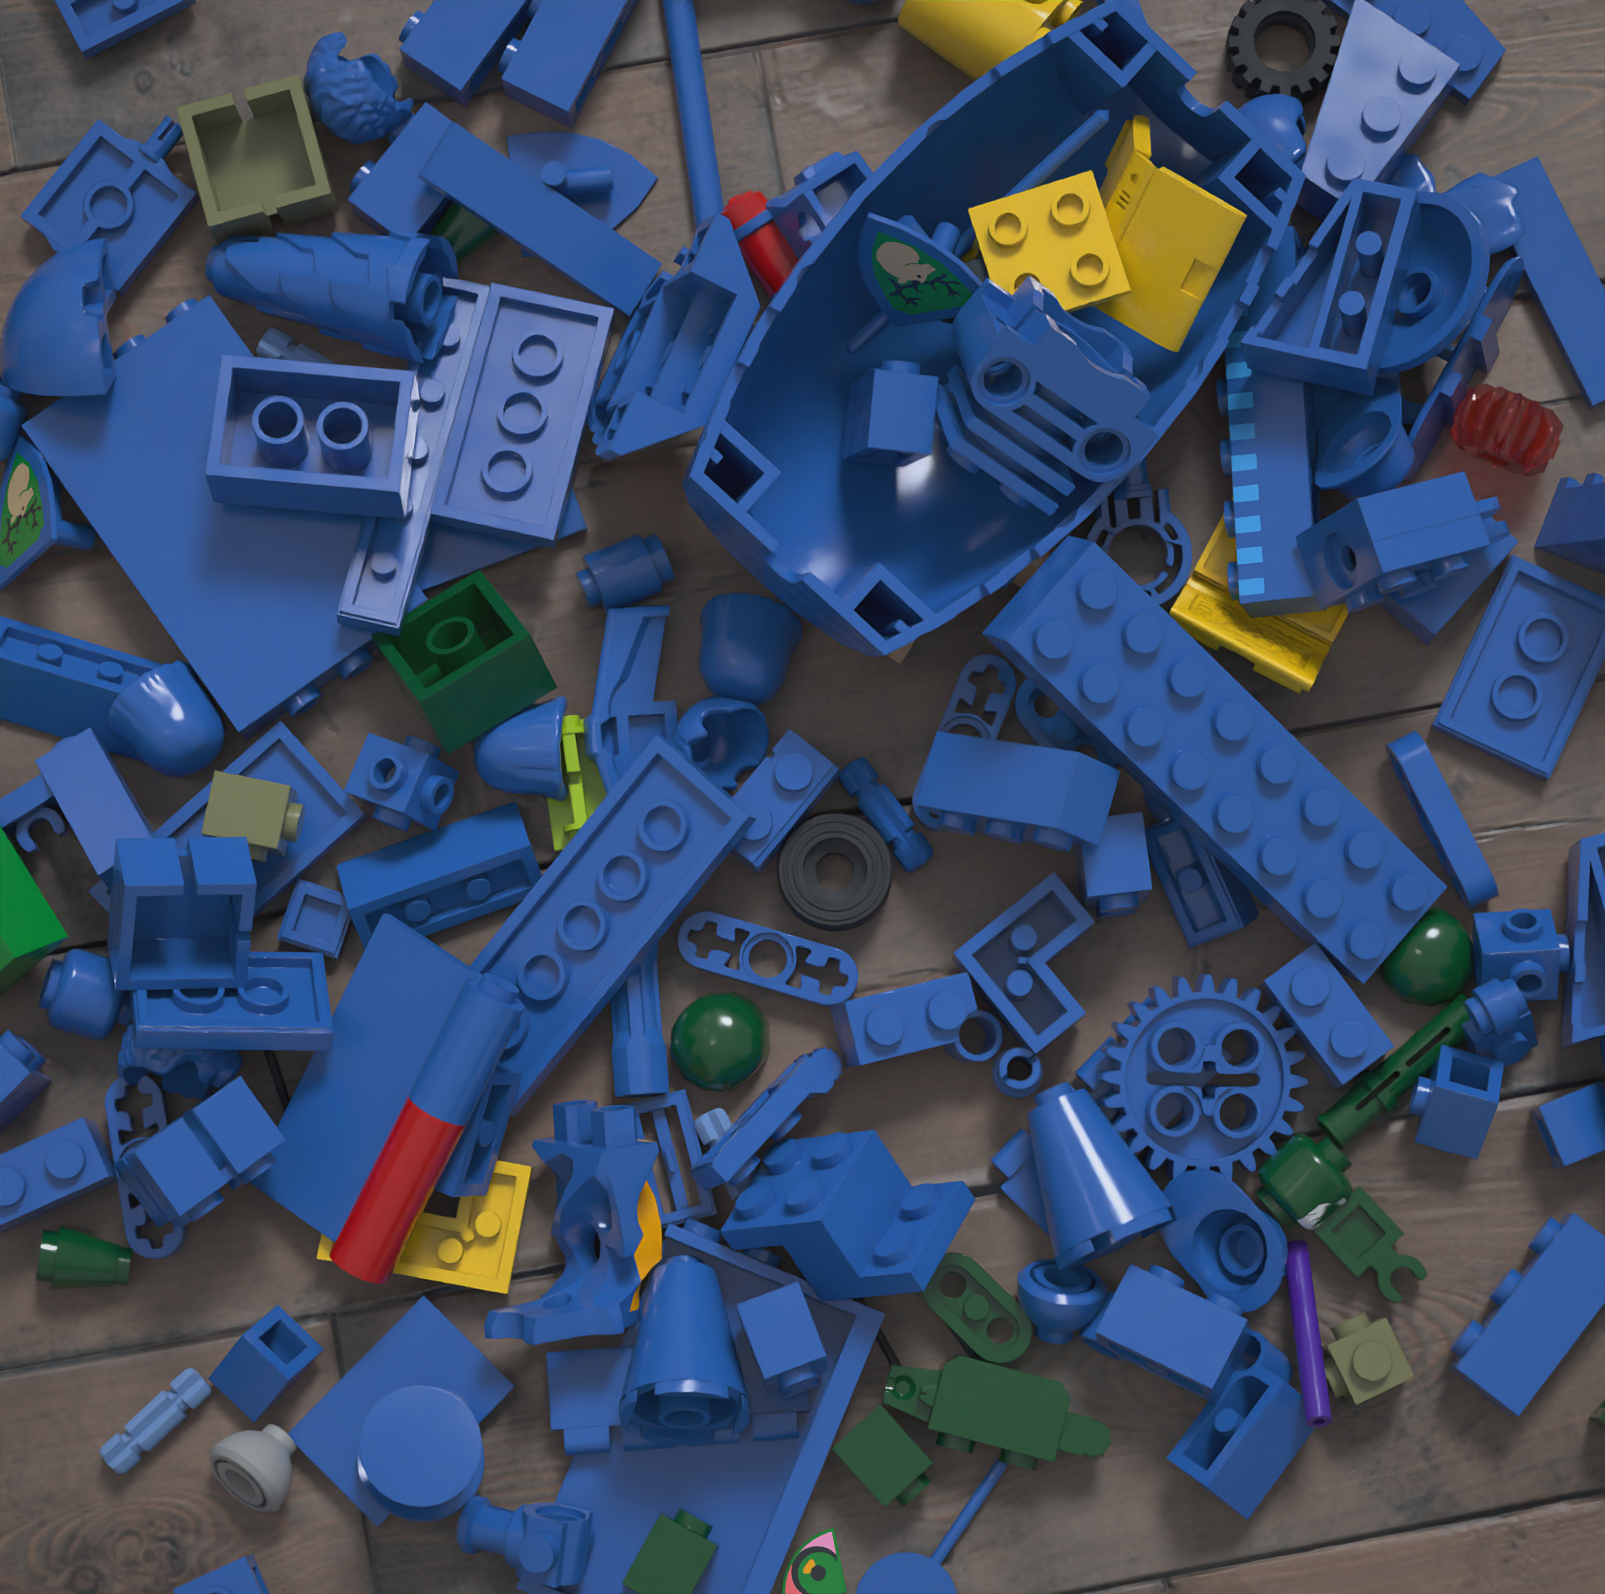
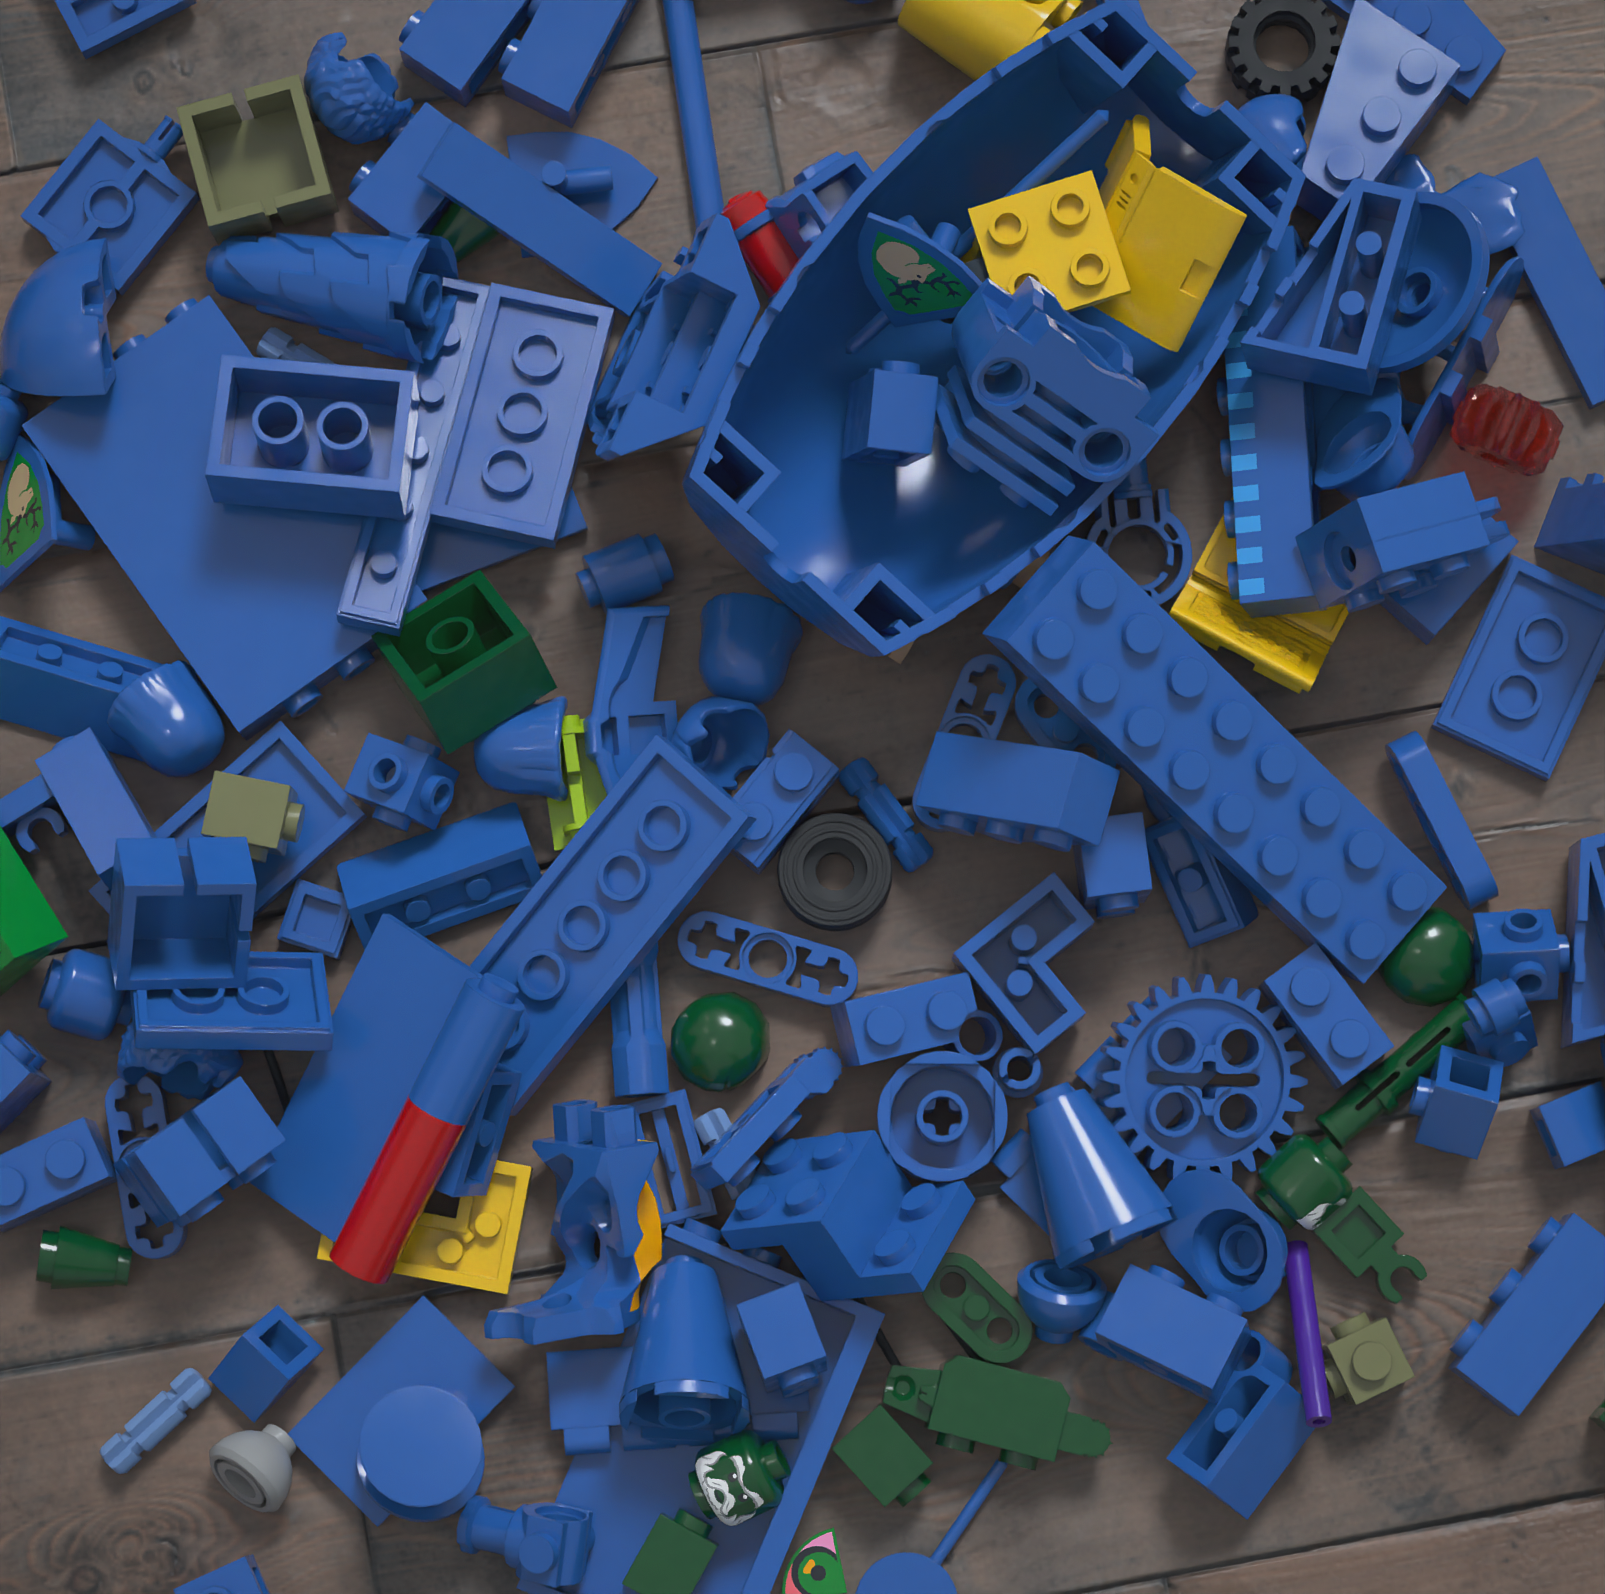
none -> dark green head [688,1429,791,1526]
none -> blue brick [877,1051,1008,1184]

